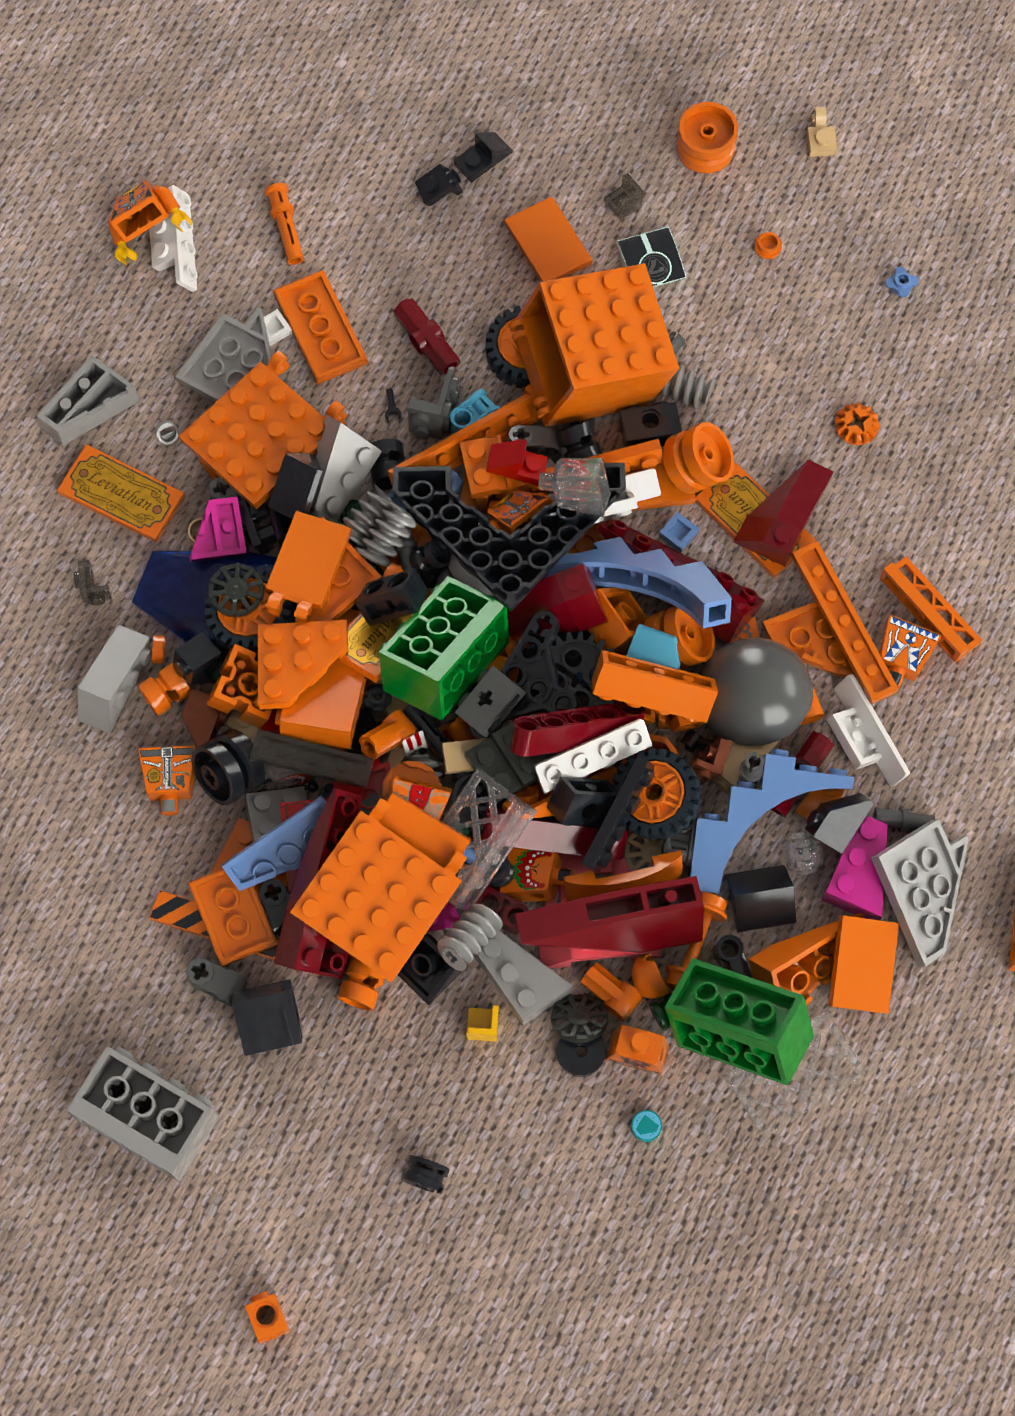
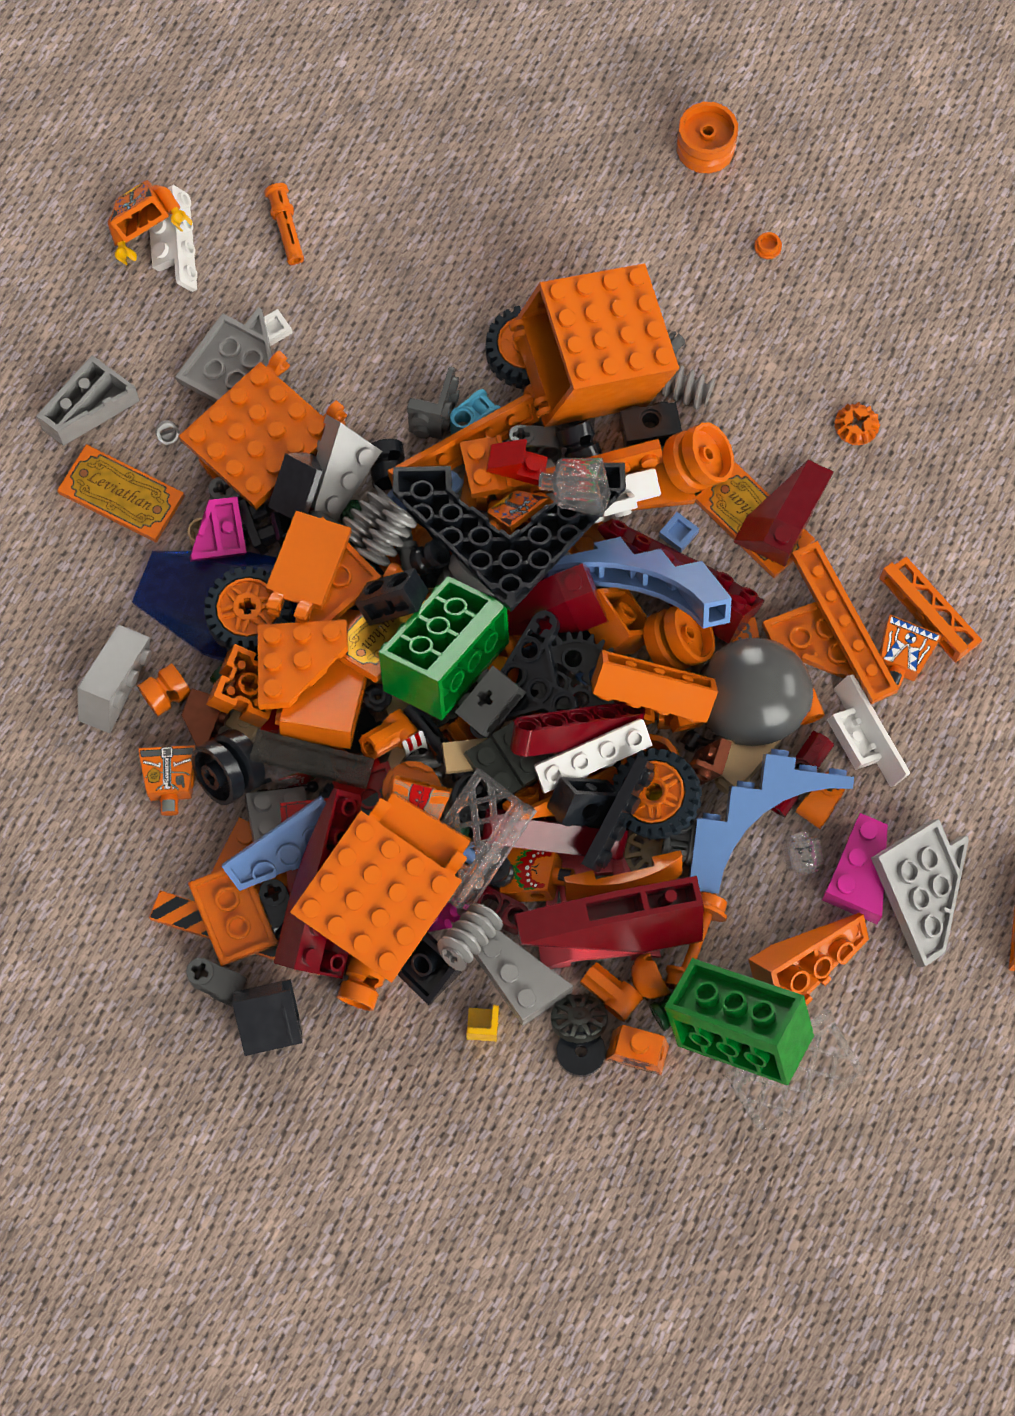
light grey brick [66,1046,219,1182] -> none
clear smoke bracket [74,560,112,605] -> none
orange tile [152,635,166,664] -> none
black slope [173,632,221,685] -> none
pearl dark grey wheel [208,563,264,617] -> none
orange brick [245,1291,290,1344] -> none
orange tile [273,270,368,385] -> none
black hand [385,388,402,425] -> none
dark red piece [393,298,460,376] -> none
black wheel [401,1155,450,1194] -> none
black bracket [415,164,463,206] -> none
black slope [454,132,513,183] -> none
orange tile [504,196,592,282] -> none
clear smoke panel [604,173,643,221] -> none
black slope [616,226,686,287] -> none
medium azure slope [626,624,680,669] -> none
tile [631,1110,662,1142] -> none
black piece [713,934,753,978] -> none
black slope [726,865,796,933] -> none
dark grey pin [739,752,764,785] -> none
slope [804,793,874,853] -> none
tan plate [806,107,837,157] -> none
orange tile [828,915,899,1014] -> none
dark grey pin [873,807,935,833] -> none
medium blue plate [885,267,919,297] -> none

